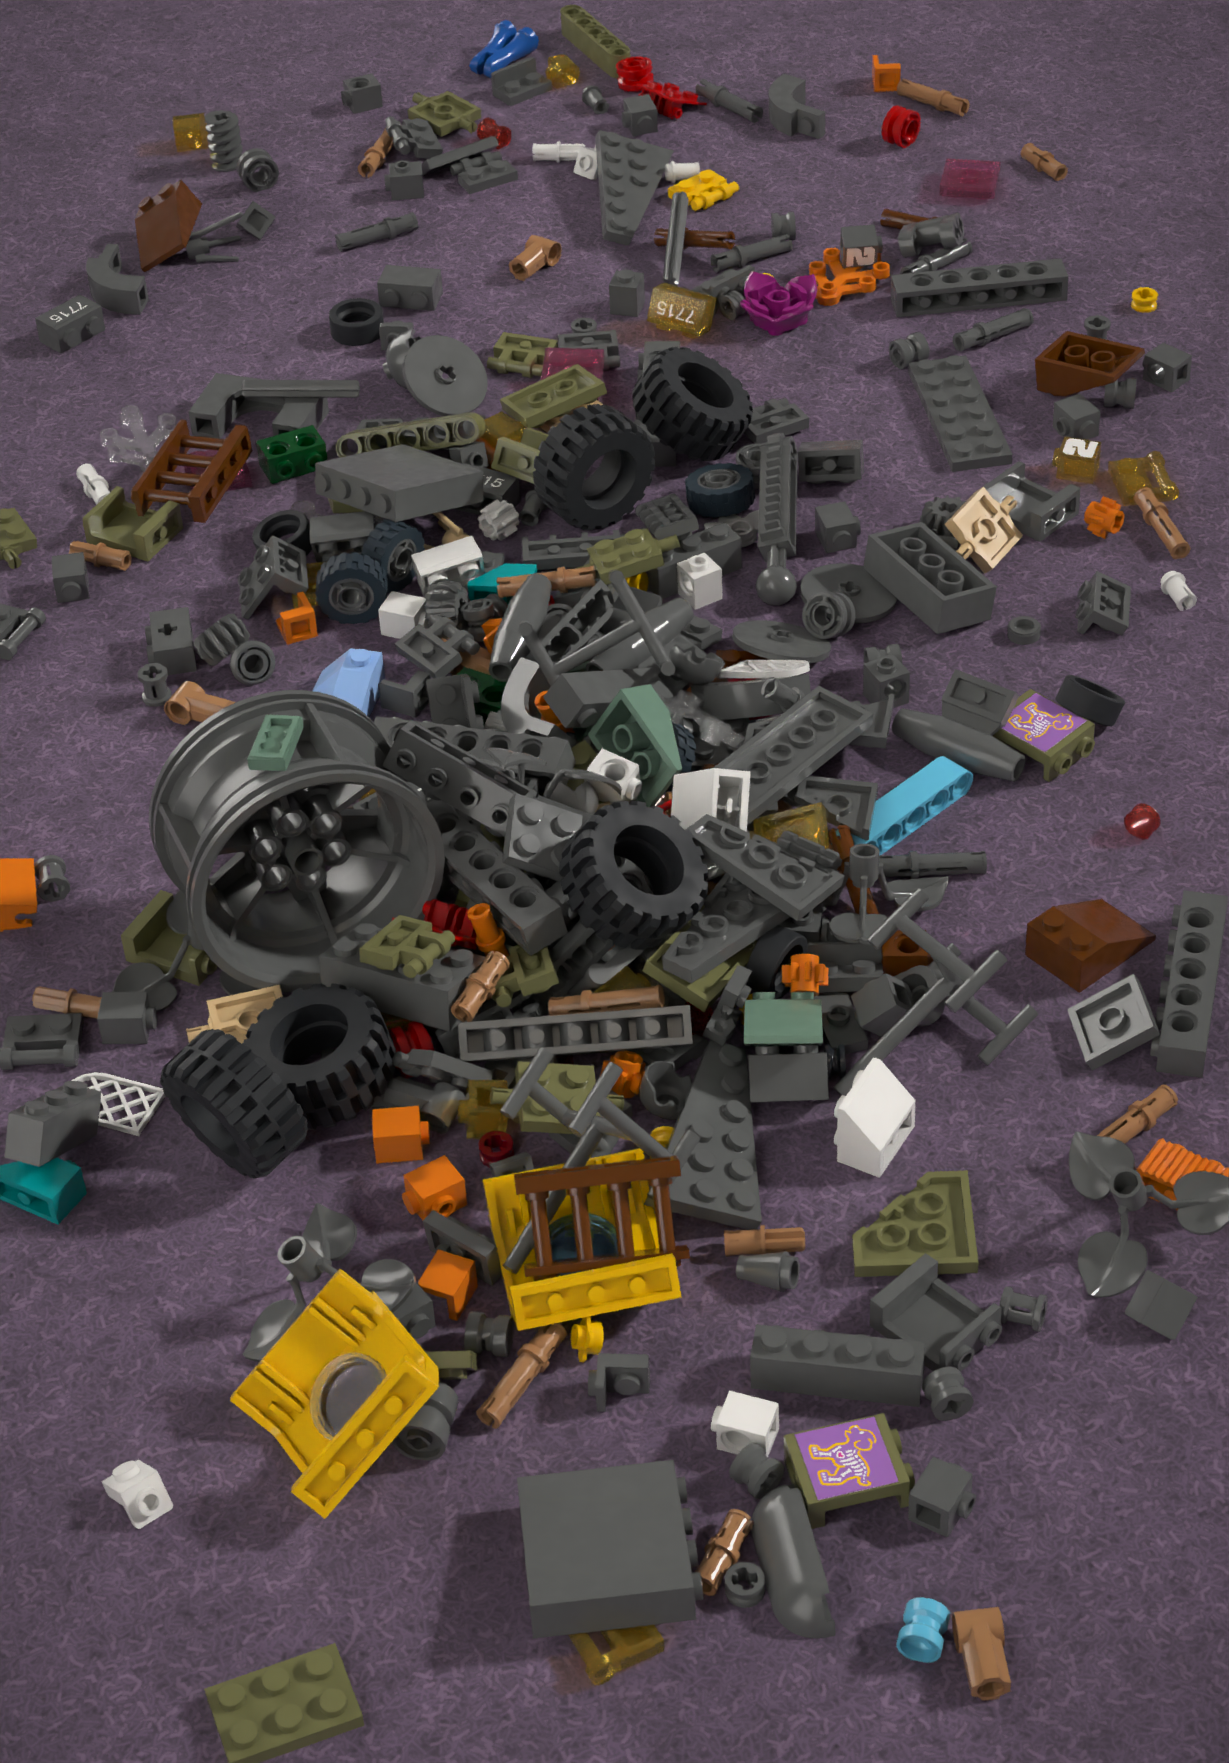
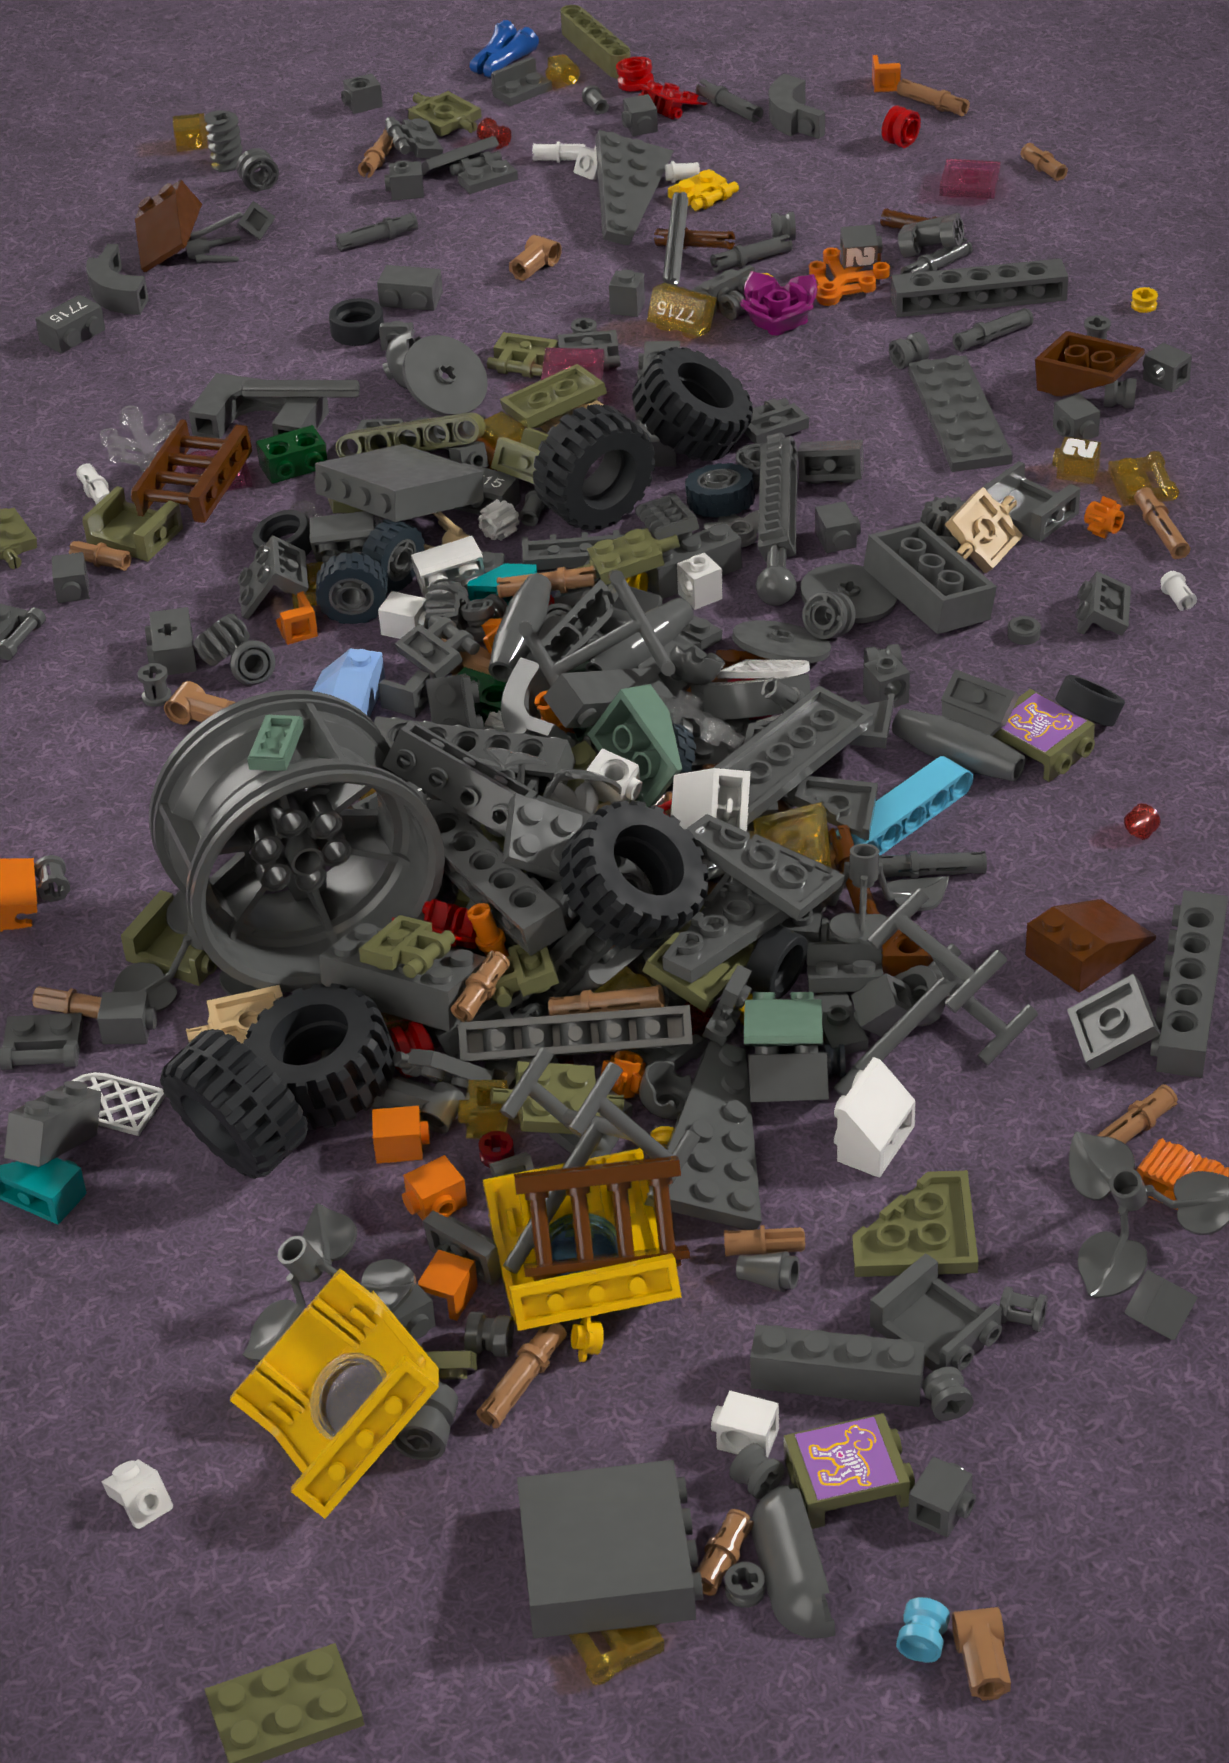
dark grey bracket [588,1353,650,1412] -> none
dark grey axle [777,831,842,870] -> none
orange gear [781,954,828,996] -> none

